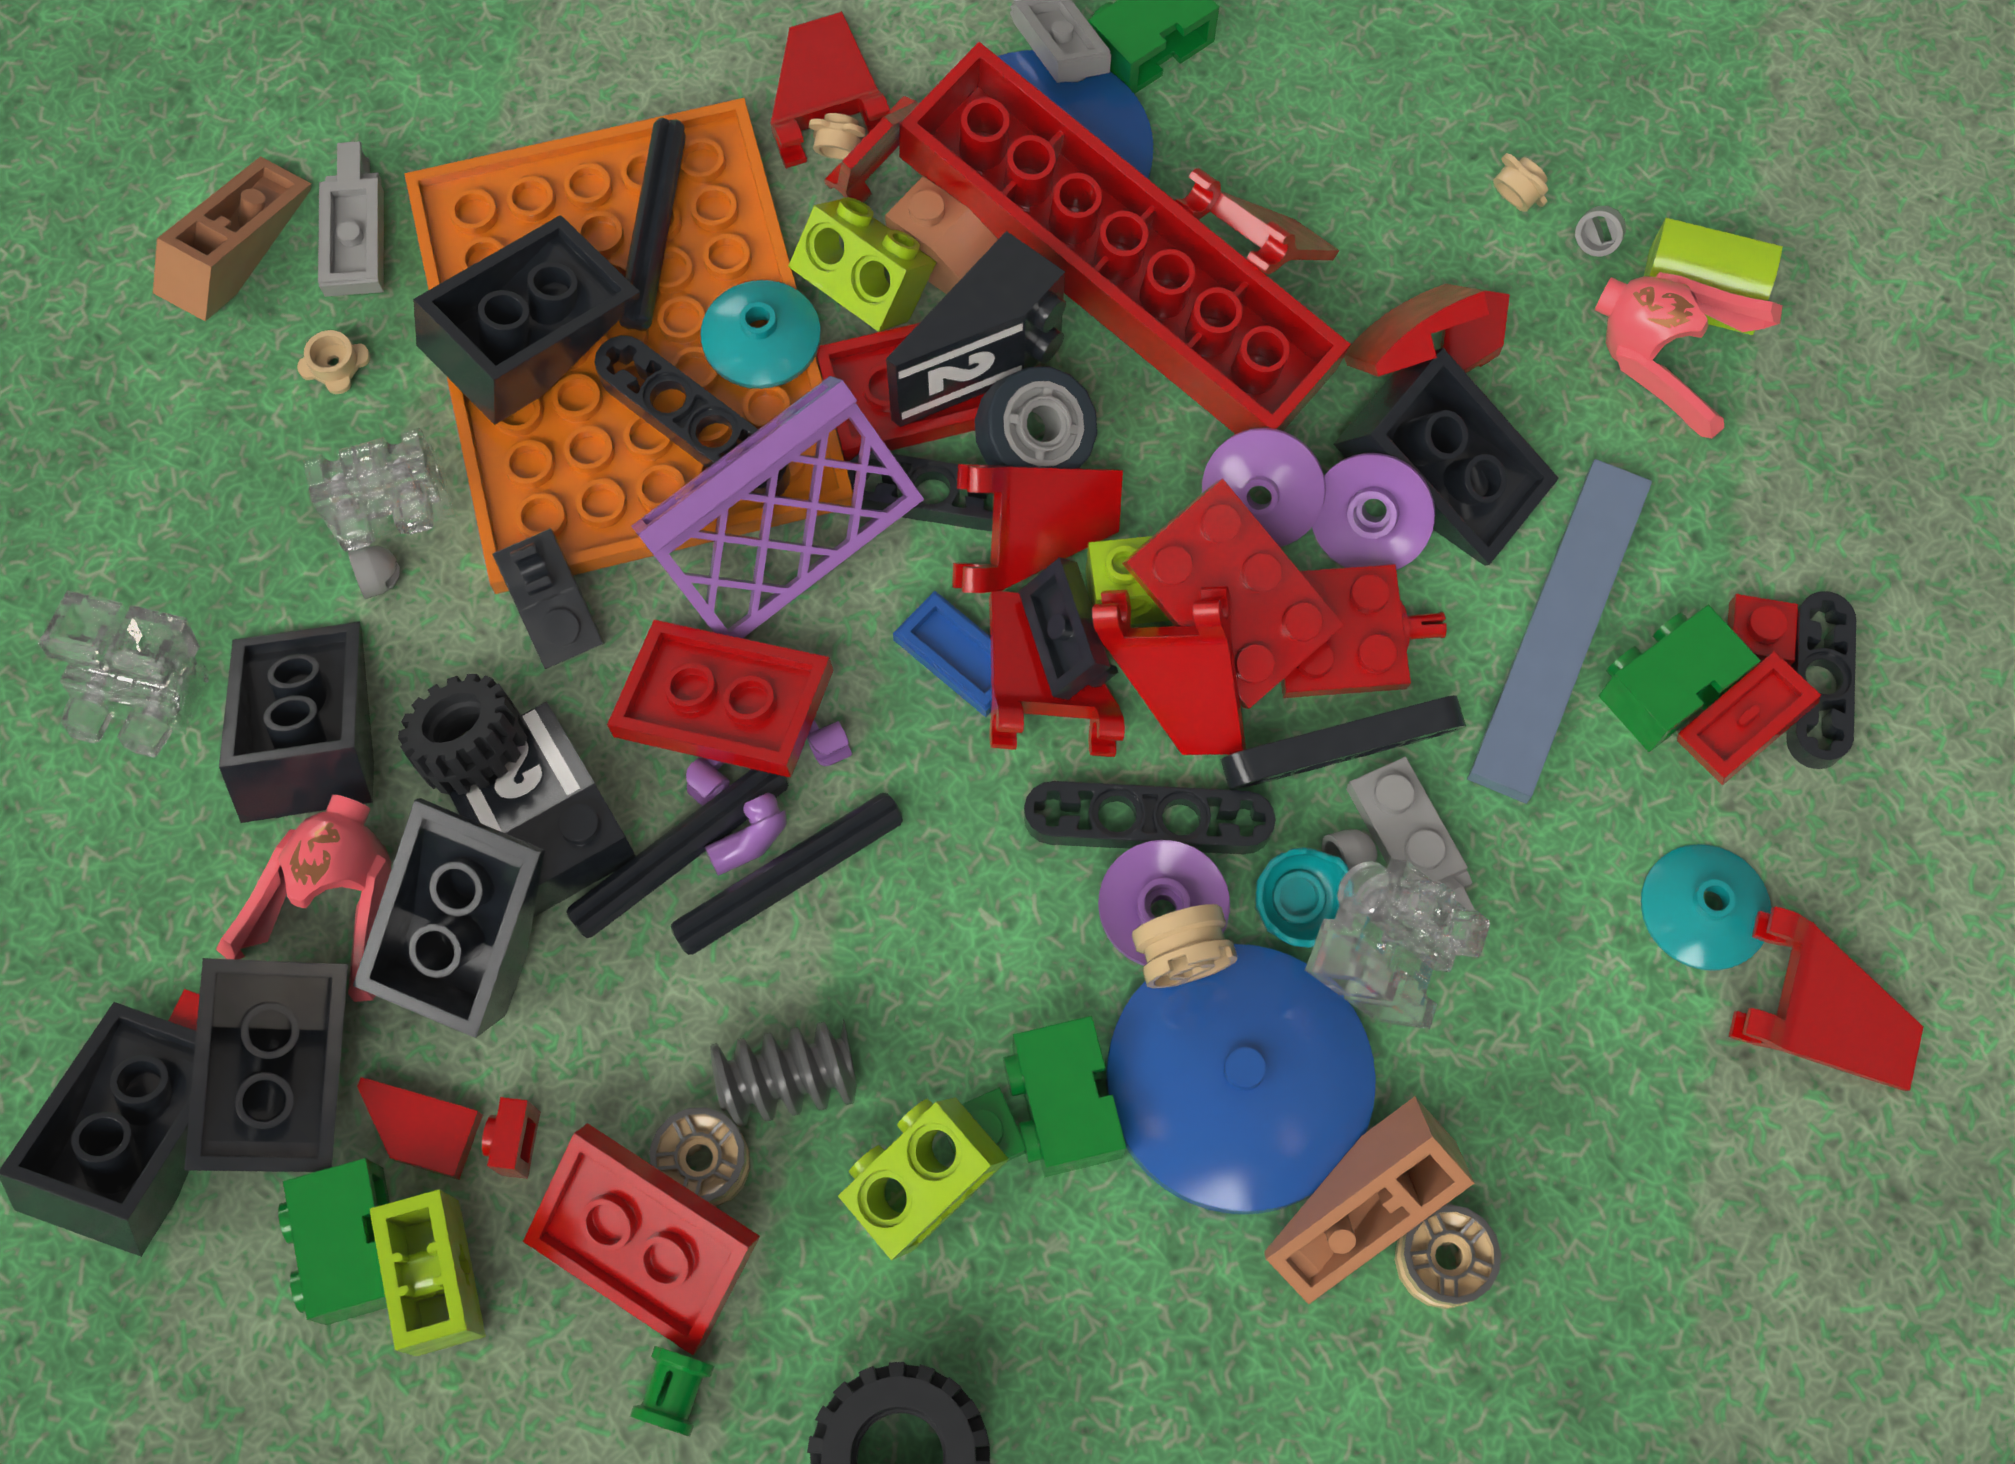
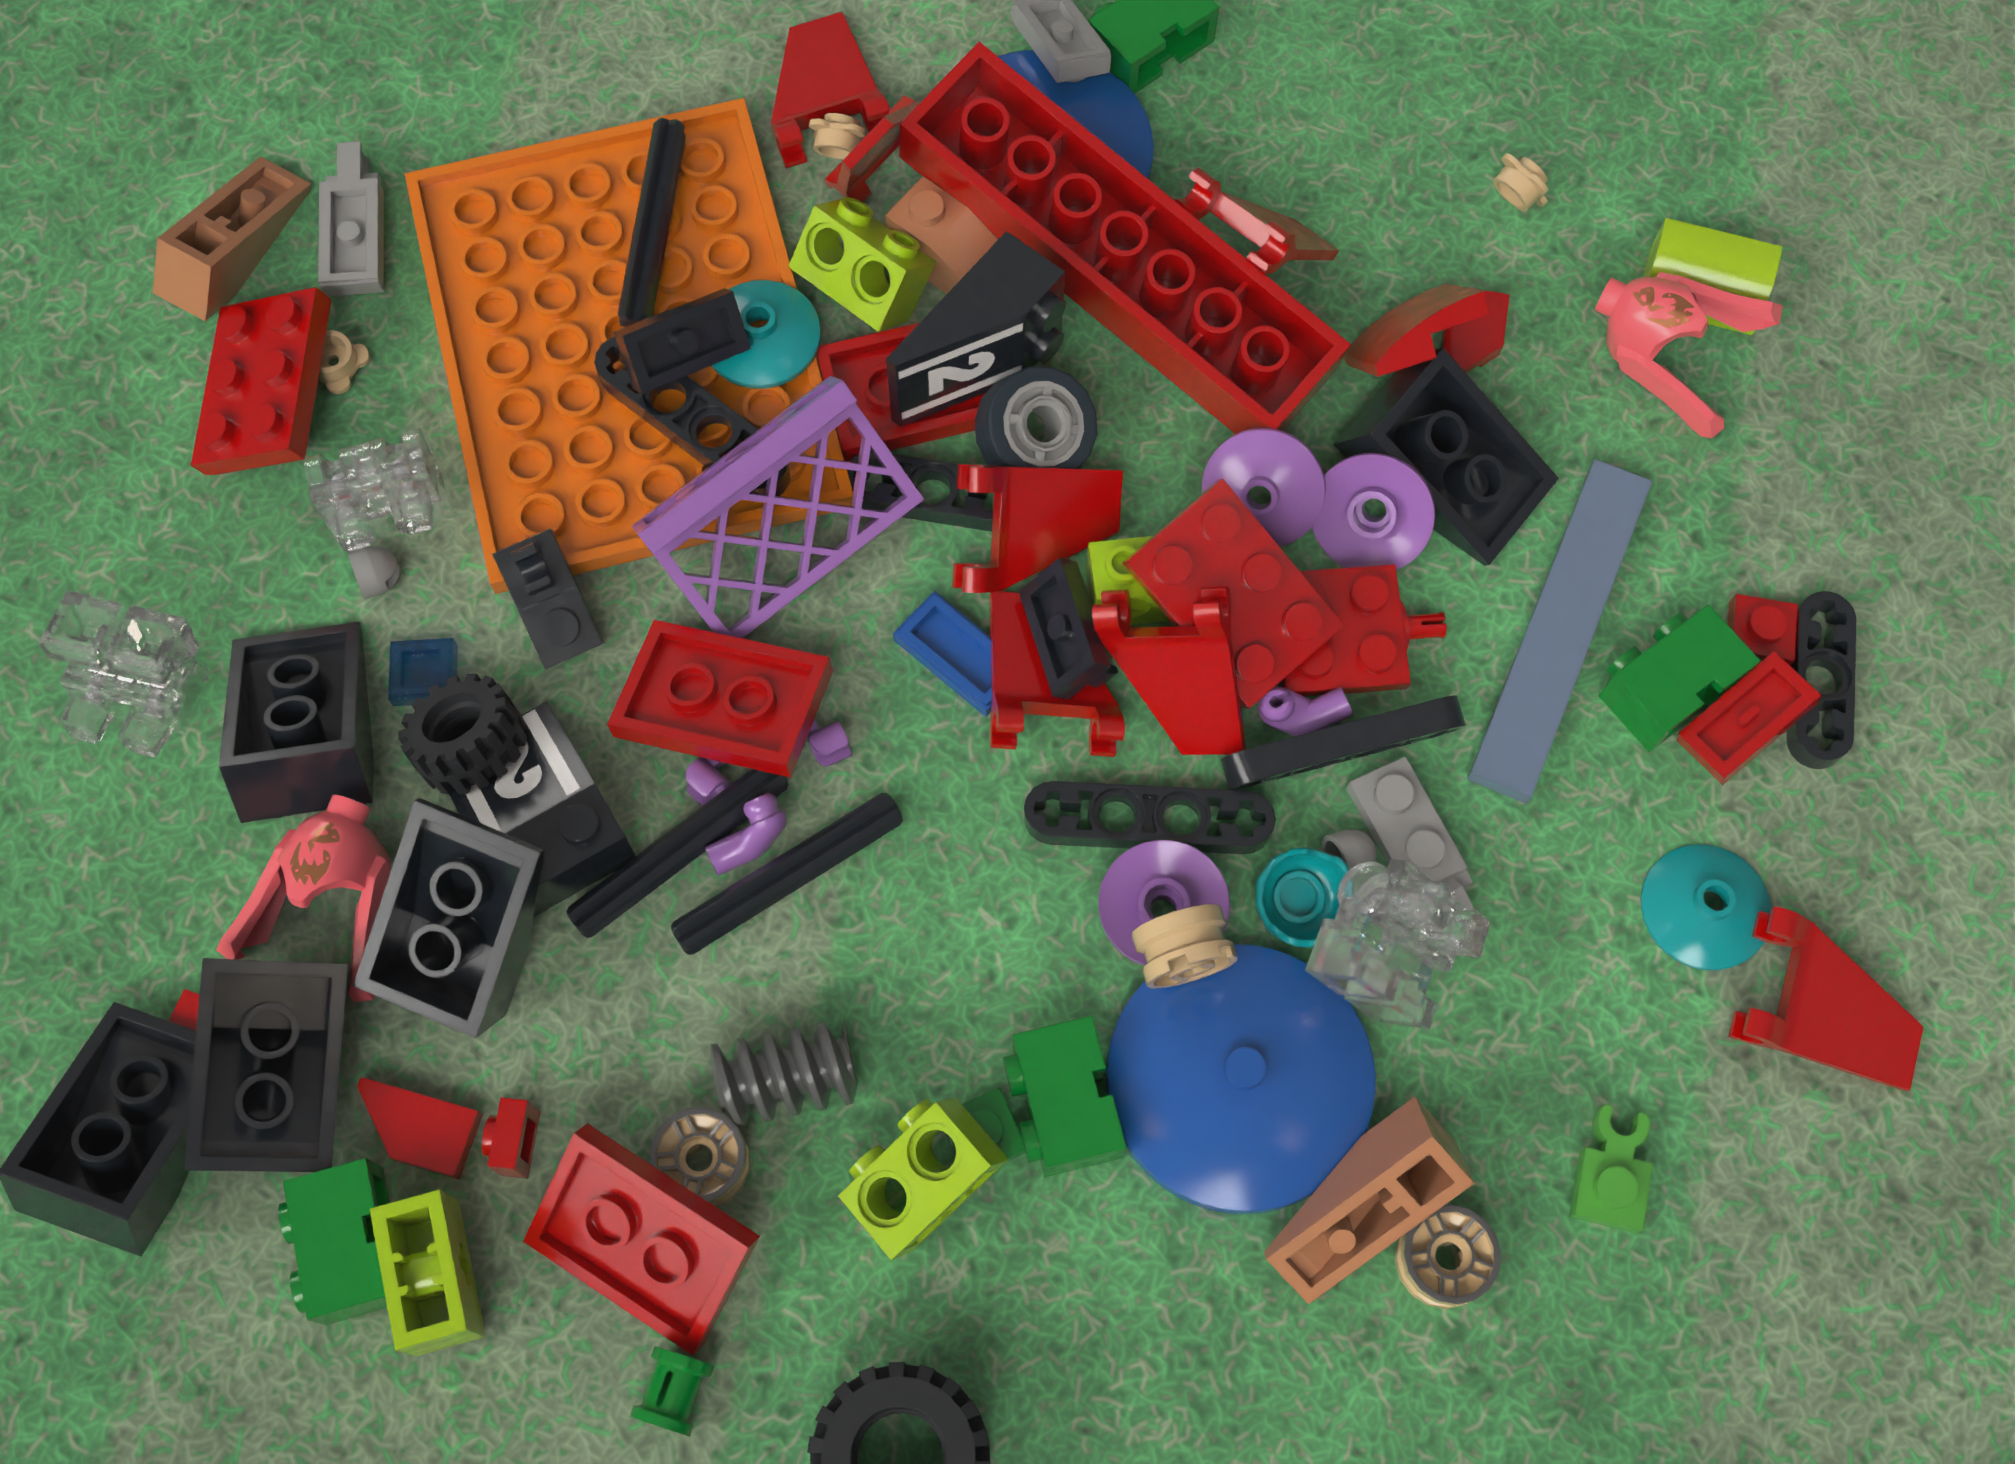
black slope [413,215,640,425] -> none
light grey hinge [1575,206,1626,257] -> none
none -> red plate [191,287,332,475]
none -> tile [388,638,458,706]
none -> black plate [614,288,751,394]
none -> medium lavender arm [1258,686,1354,737]
none -> bright green plate [1569,1104,1653,1234]

